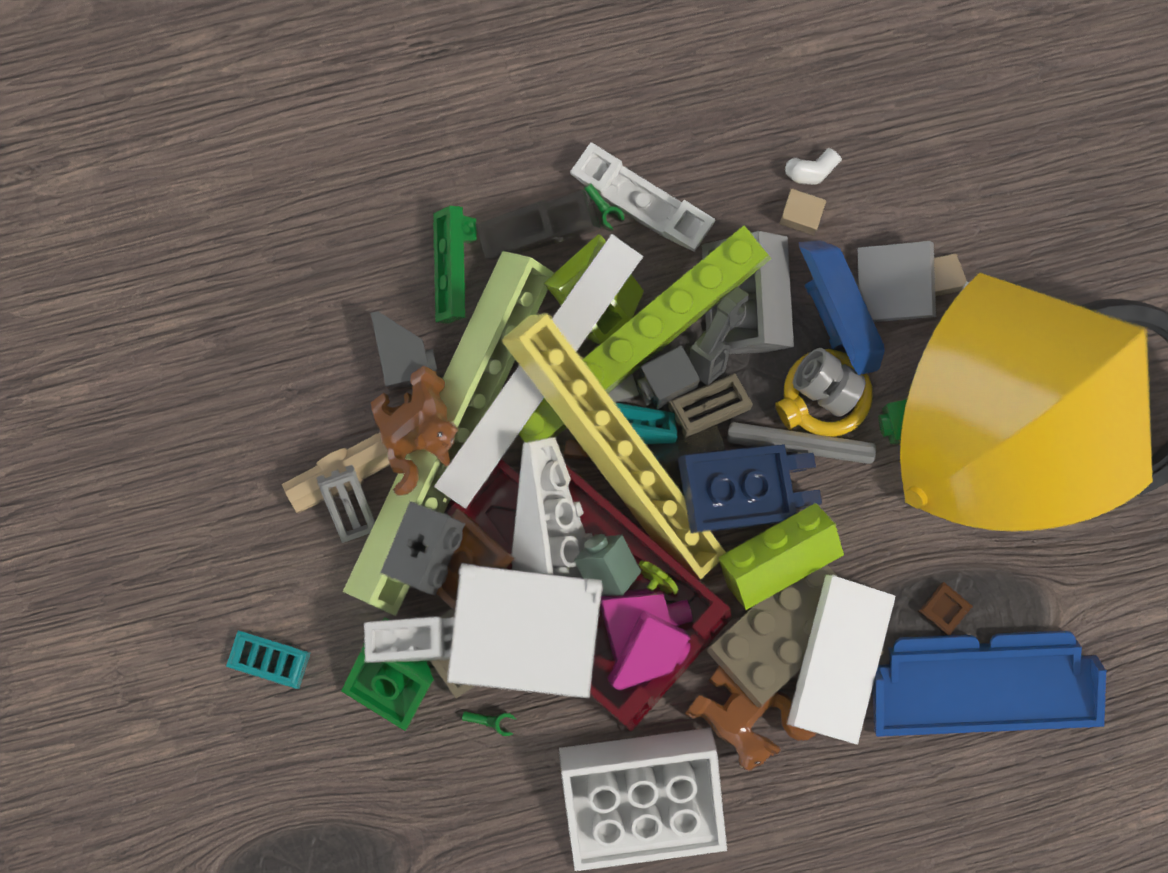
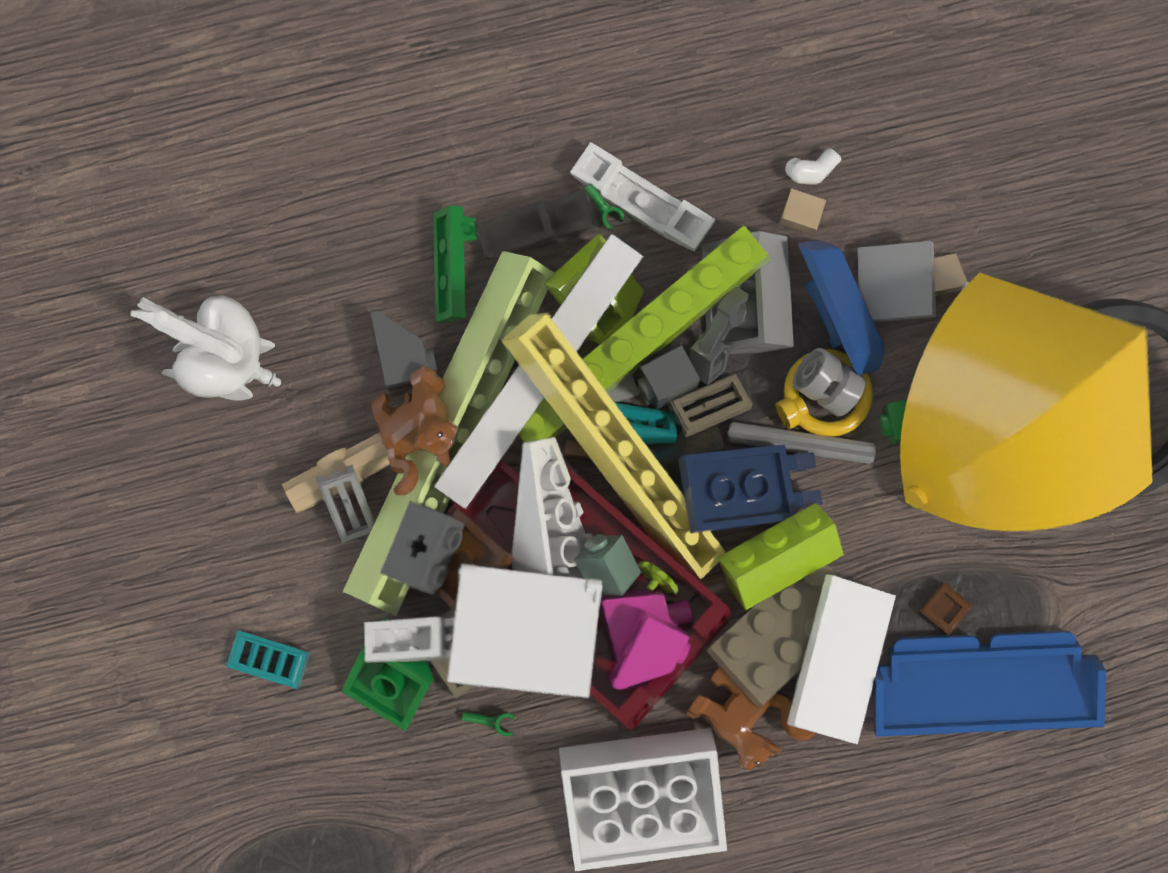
none -> white hair [130,295,281,400]

